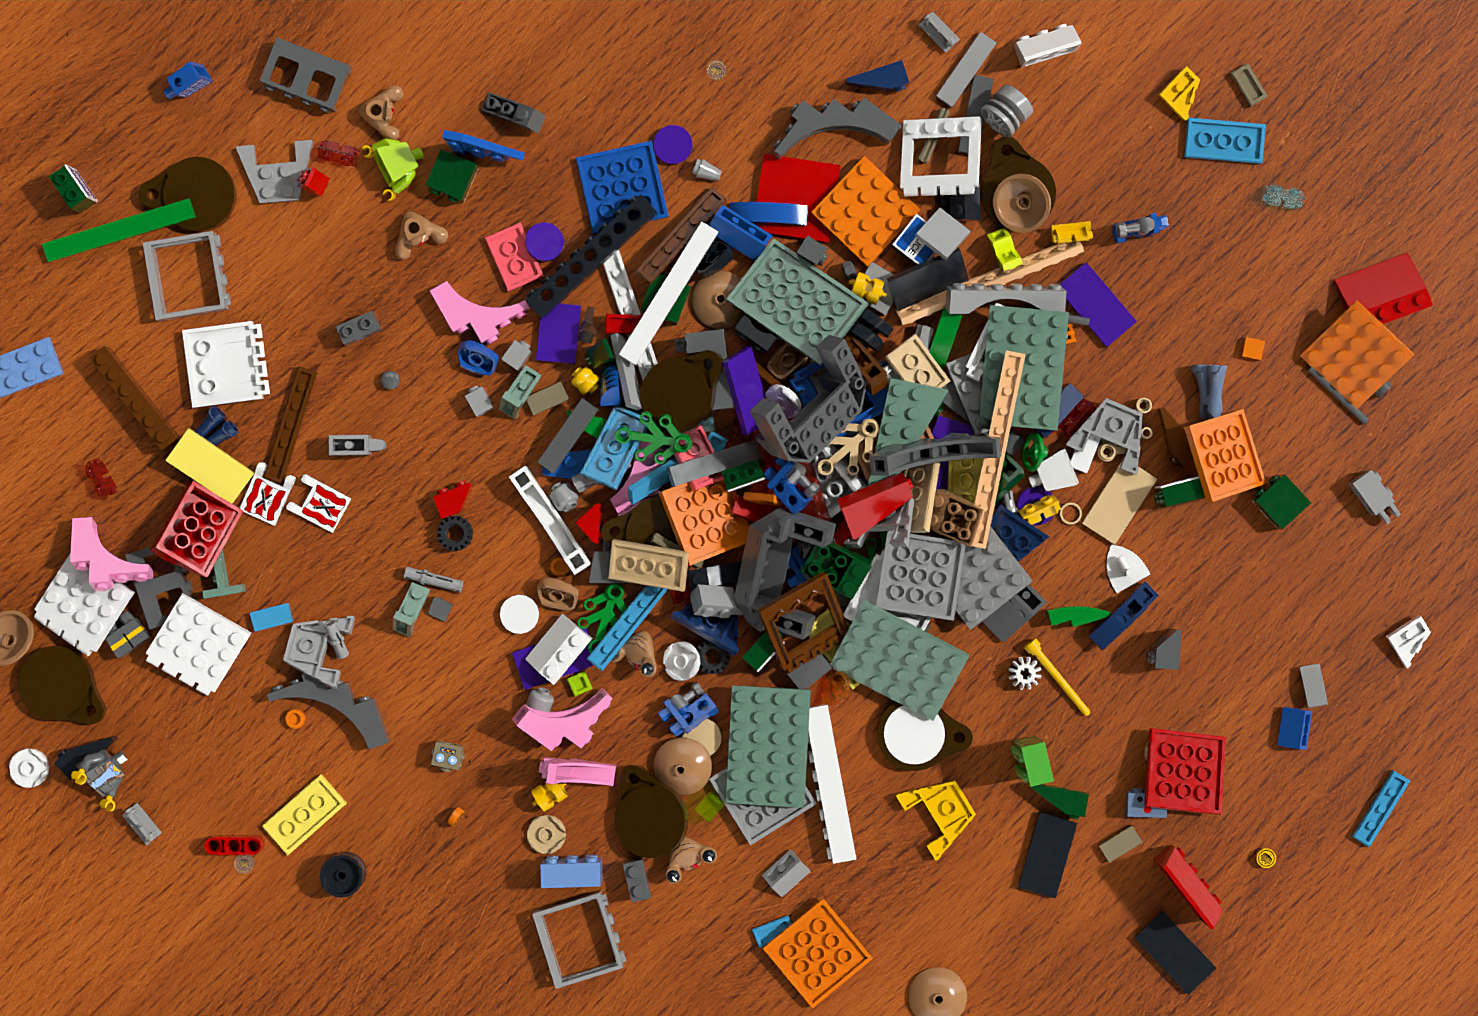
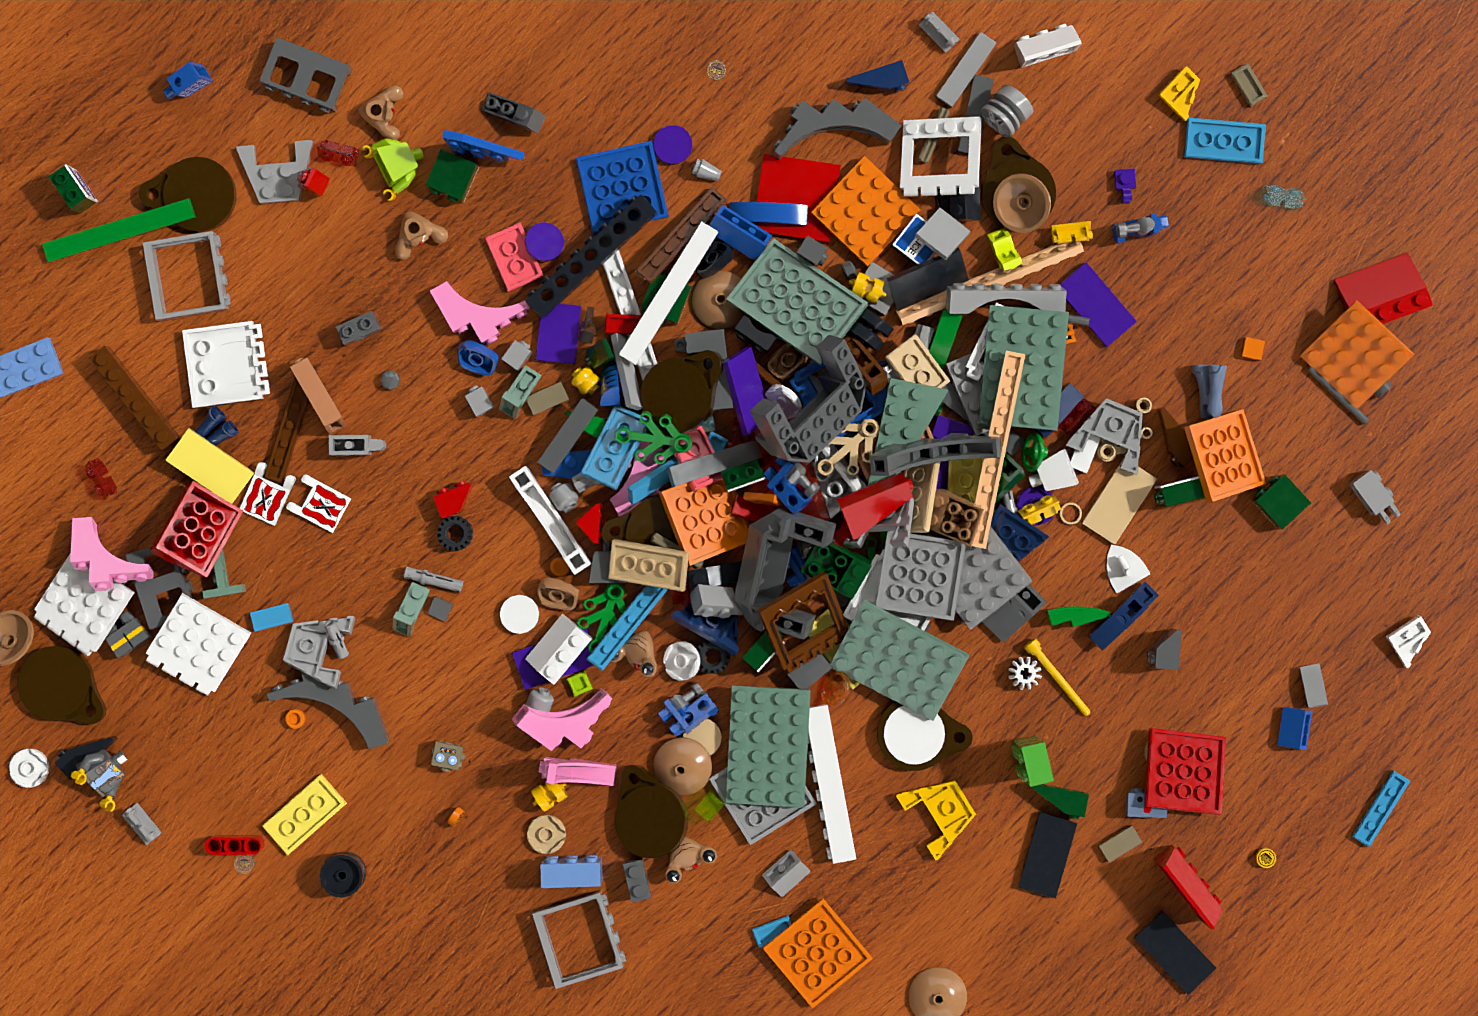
none -> nougat slope [290,358,346,435]
none -> dark purple plate [1114,168,1136,204]

